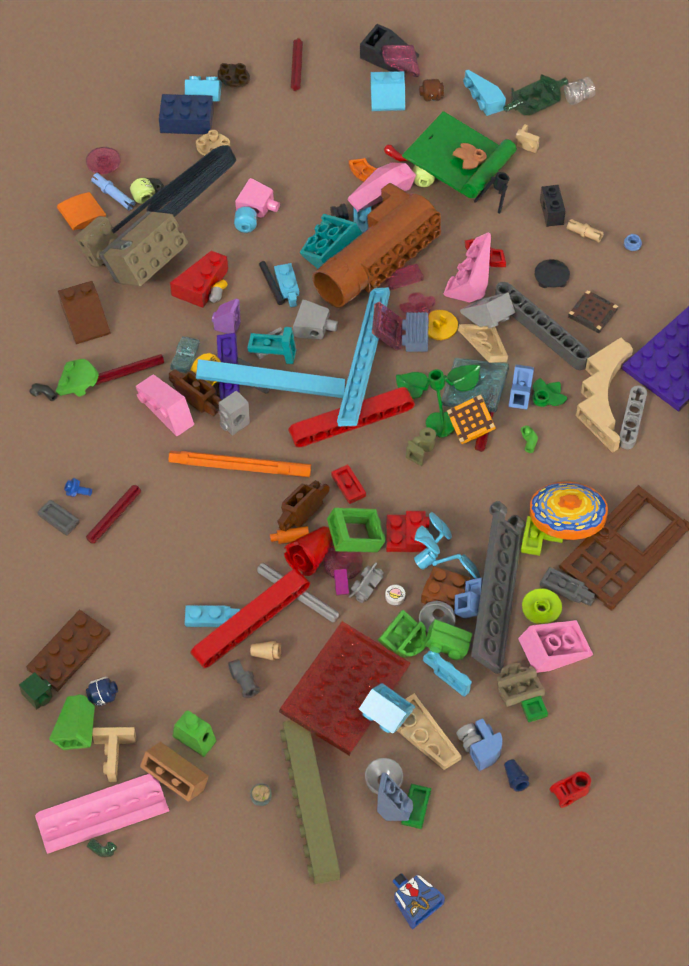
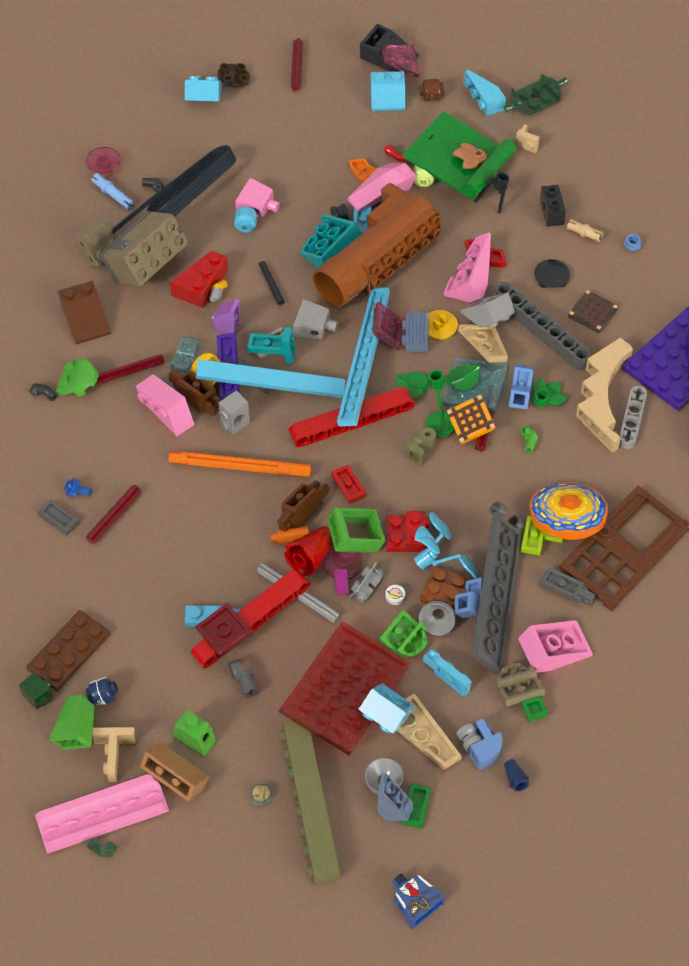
orange slope [57,192,106,230] -> none
yellowish green head [130,178,155,204] -> none
dark blue brick [159,94,214,135] -> none
tan dish [196,130,230,156] -> none
tan cone [250,641,281,661] -> none
medium azure hinge [274,263,299,307] -> none
clear pink tile [385,264,424,291] -> none
clear pink plate [399,293,436,316] -> none
bright green brick [424,619,473,660] -> none
lime dish [522,589,562,624] -> none
red piece [549,771,591,808] -> none
clear wheel [564,76,595,105] -> none
none -> dark red tile [195,603,252,658]

